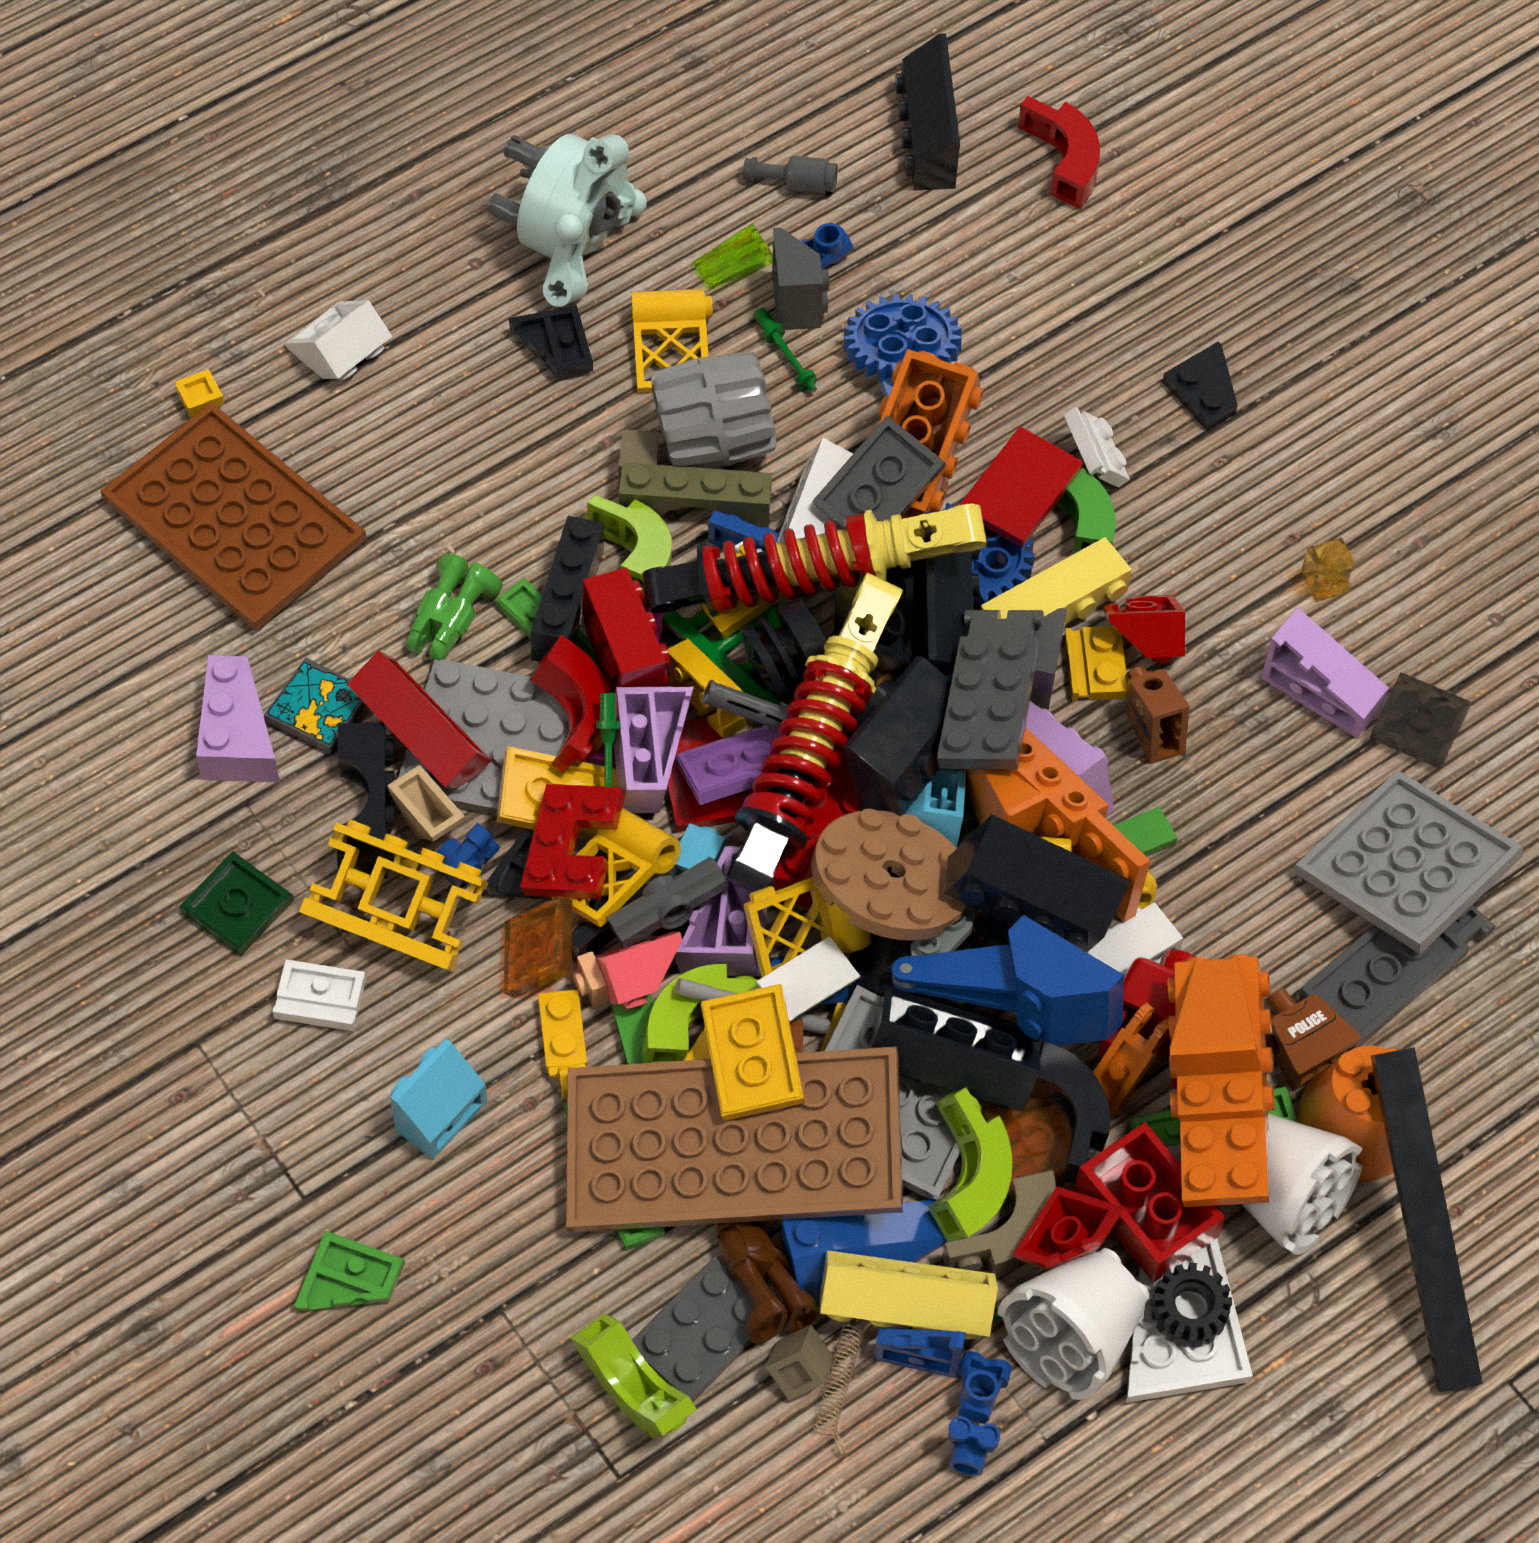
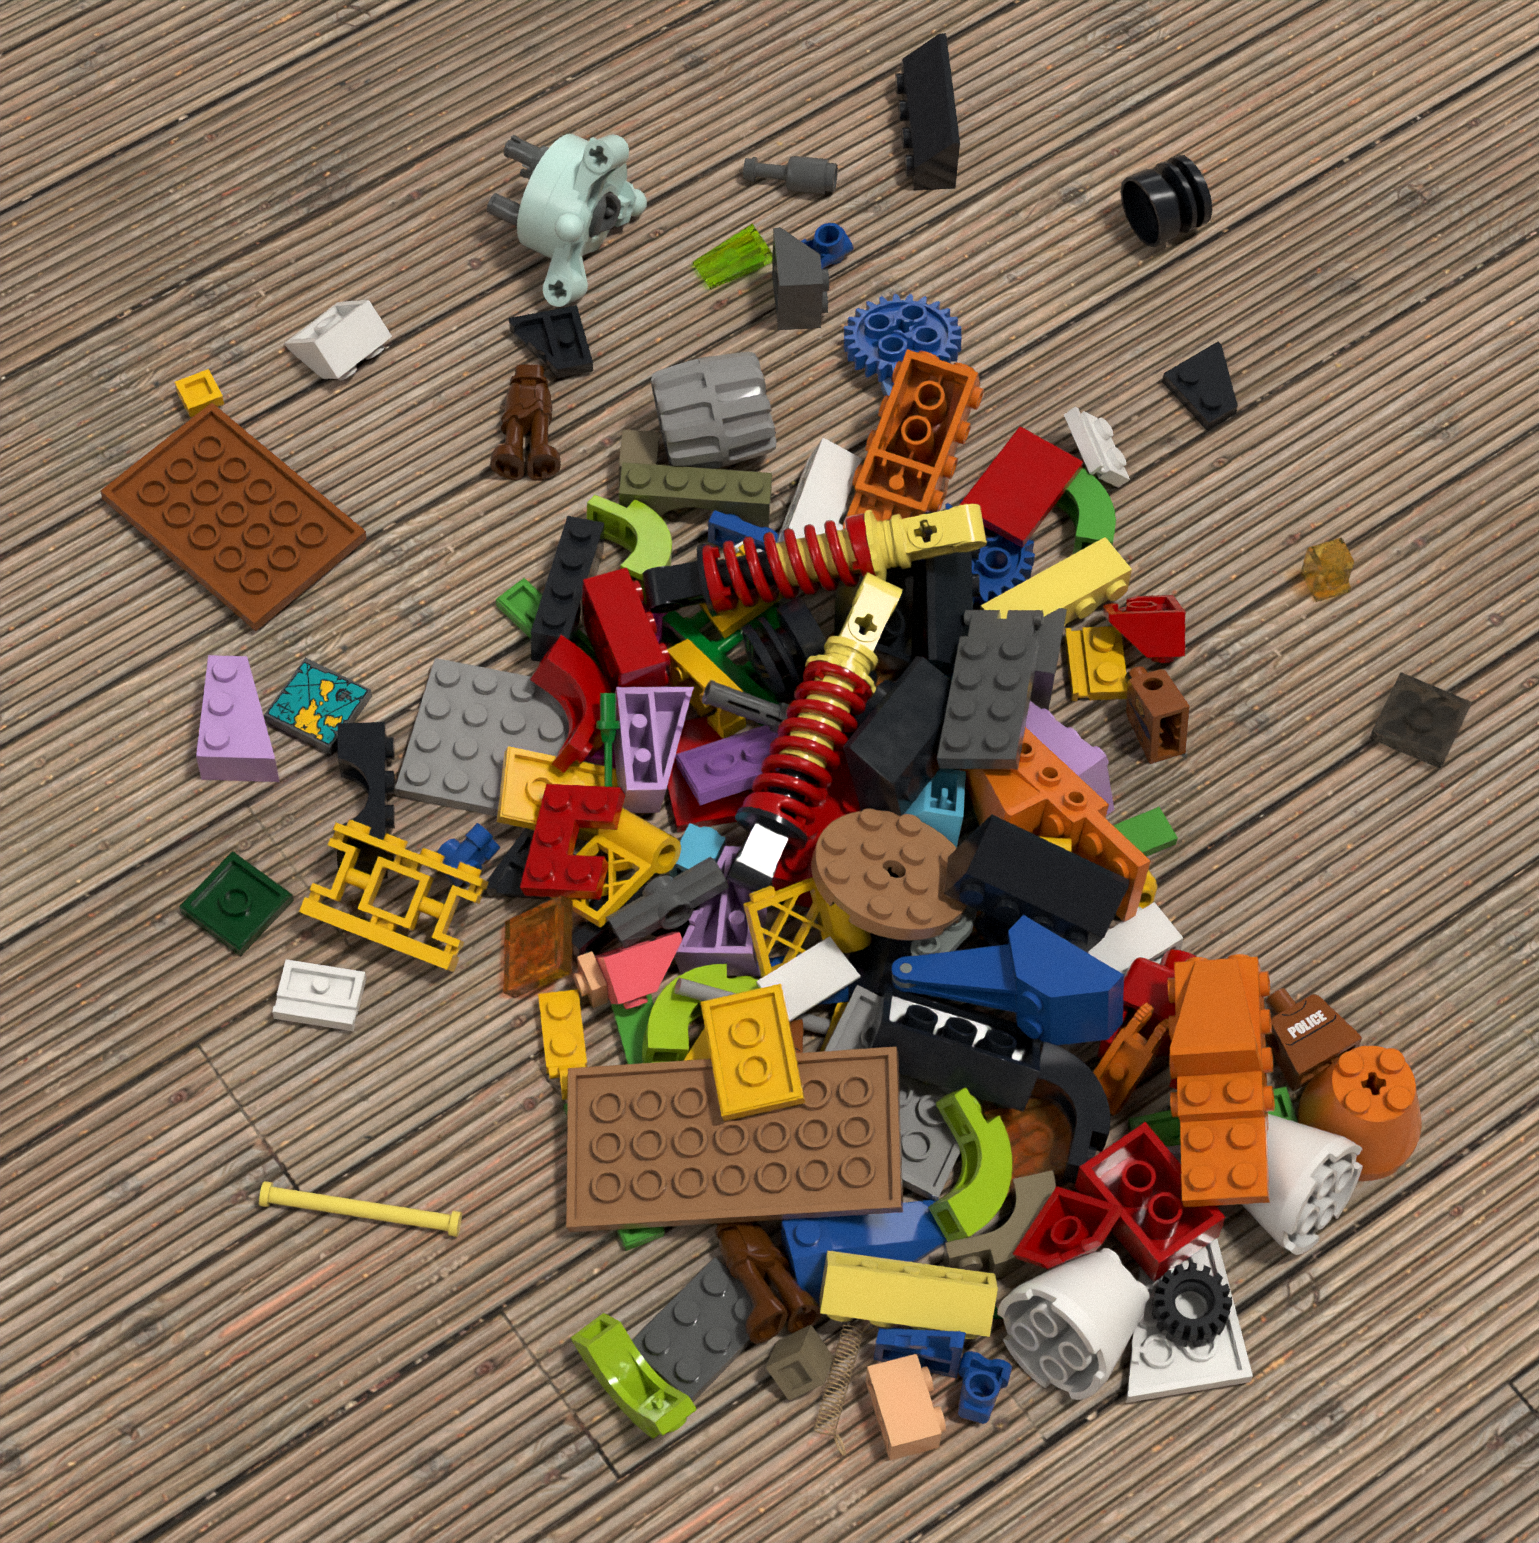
bright green wing [294,1231,405,1312] -> none
red brick [347,650,492,788] -> none
tan slope [387,765,466,842] -> none
medium azure slope [390,1038,487,1160] -> none
bright green piece [406,554,503,661] -> none
yellow piece [631,289,713,393] -> none
green piece [753,307,818,393] -> none
dark grey plate [812,416,946,529] -> none
blue plate [948,1416,1000,1476] -> none
red arch [1018,96,1100,210] -> none
lavender wedge [1261,607,1389,739] -> none
light grey plate [1295,770,1523,954] -> none
dark grey hinge [1299,905,1496,1047] -> none
black tile [1370,1047,1483,1392] -> none
none -> light yellow bar [259,1181,462,1237]
none -> reddish brown piece [490,364,561,481]
none -> light nougat brick [865,1354,946,1461]
none -> black wheel [1120,155,1213,247]

